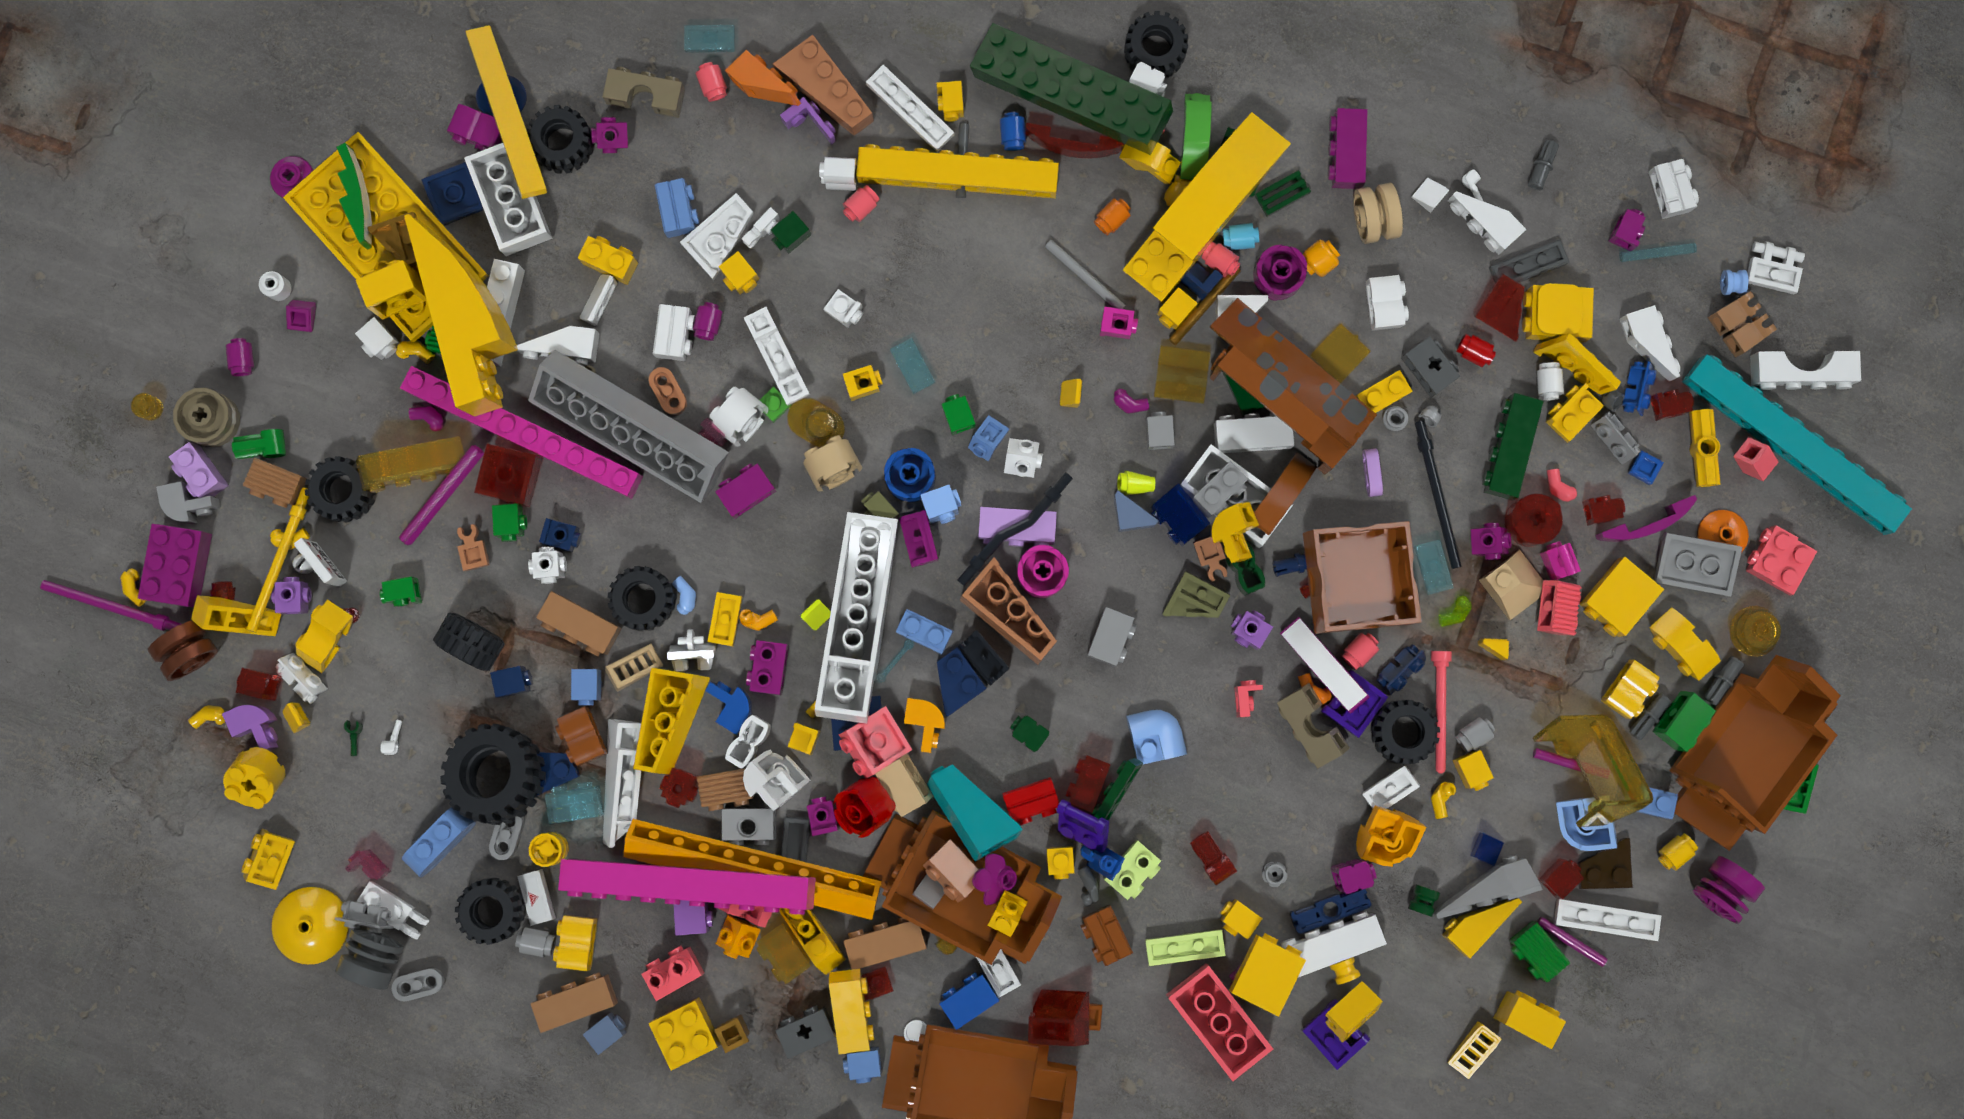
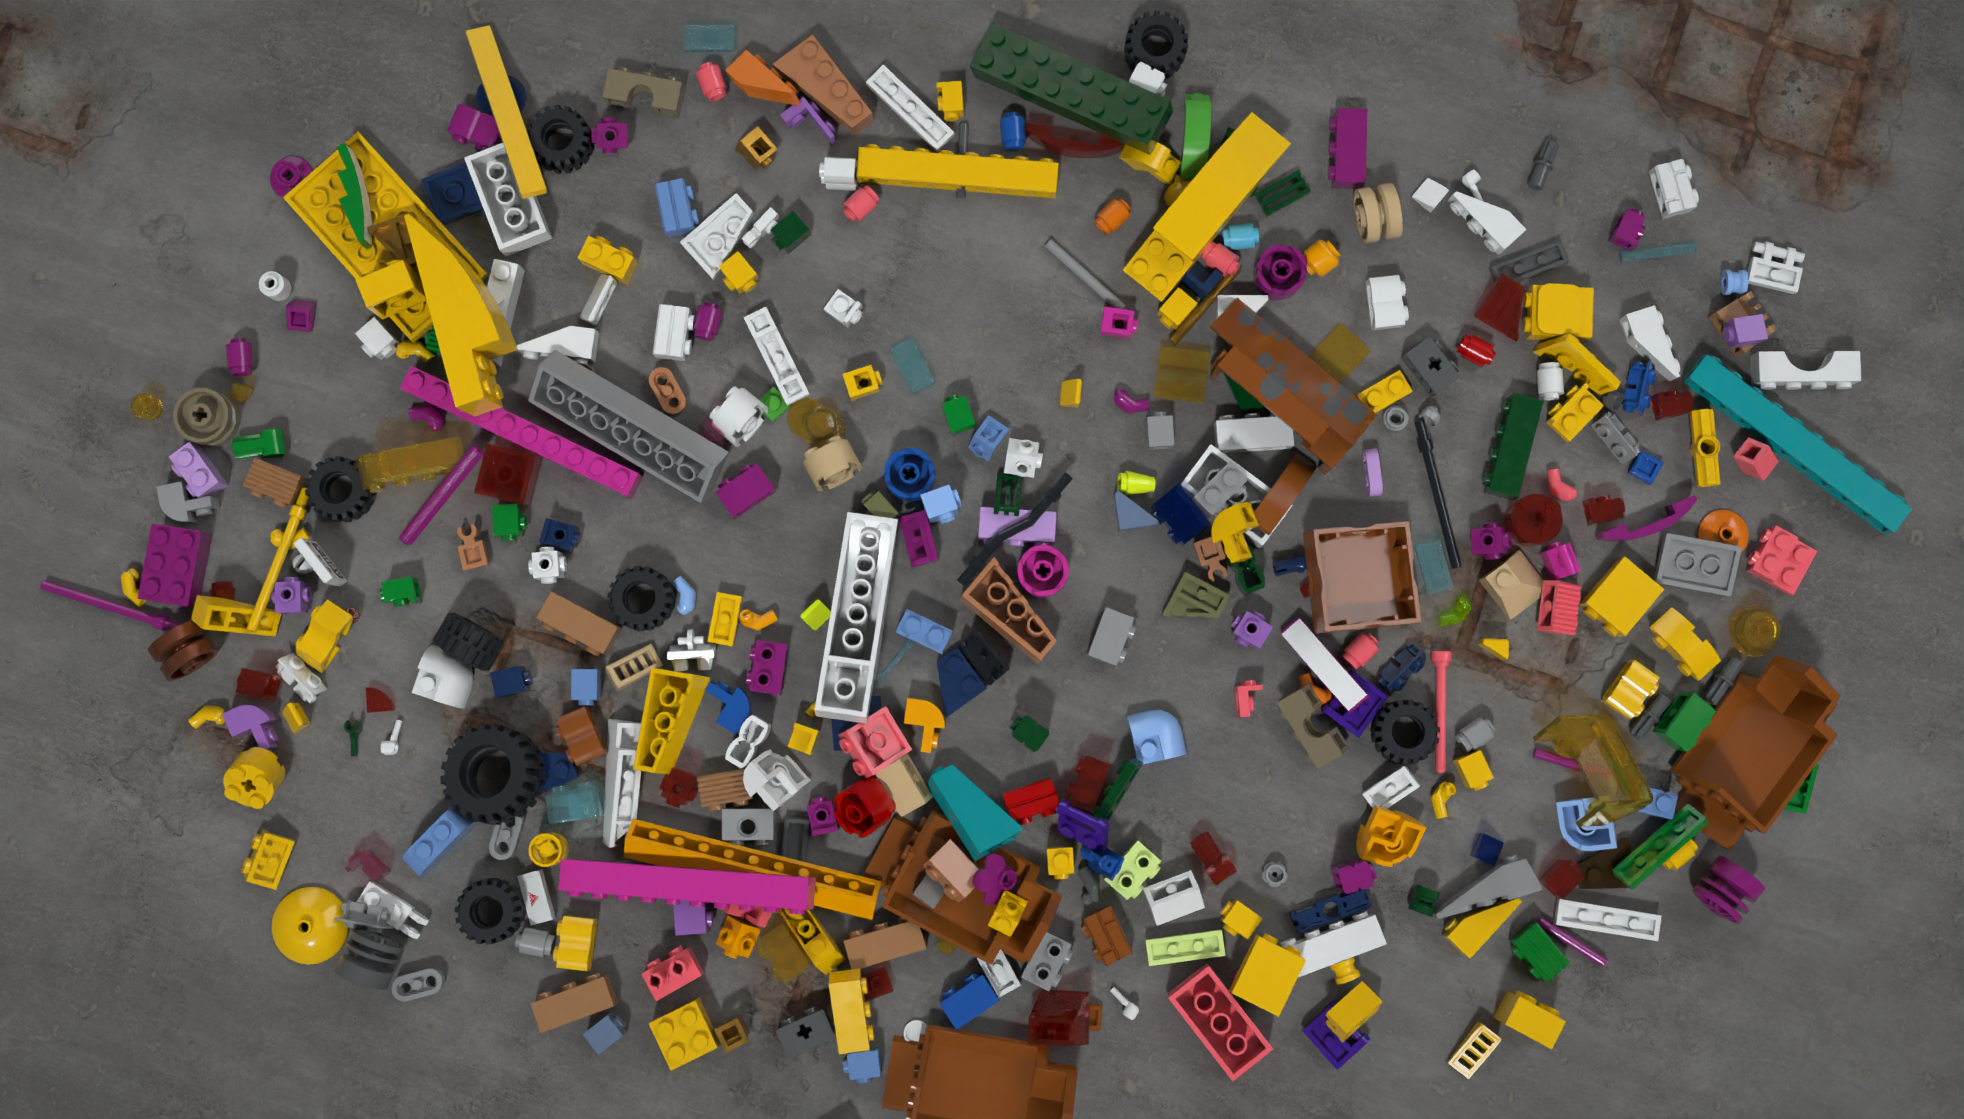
none -> clear yellow hinge [231,382,253,402]
none -> clear red tile [366,687,395,713]
none -> white brick [412,645,474,709]
none -> pearl gold brick [734,127,778,170]
none -> dark green tile [993,473,1022,517]
none -> light grey brick [1021,931,1074,991]
none -> white hand [1110,986,1139,1020]
none -> white brick [1143,870,1205,926]
none -> green plate [1612,803,1709,890]
none -> medium lavender brick [1723,314,1768,349]

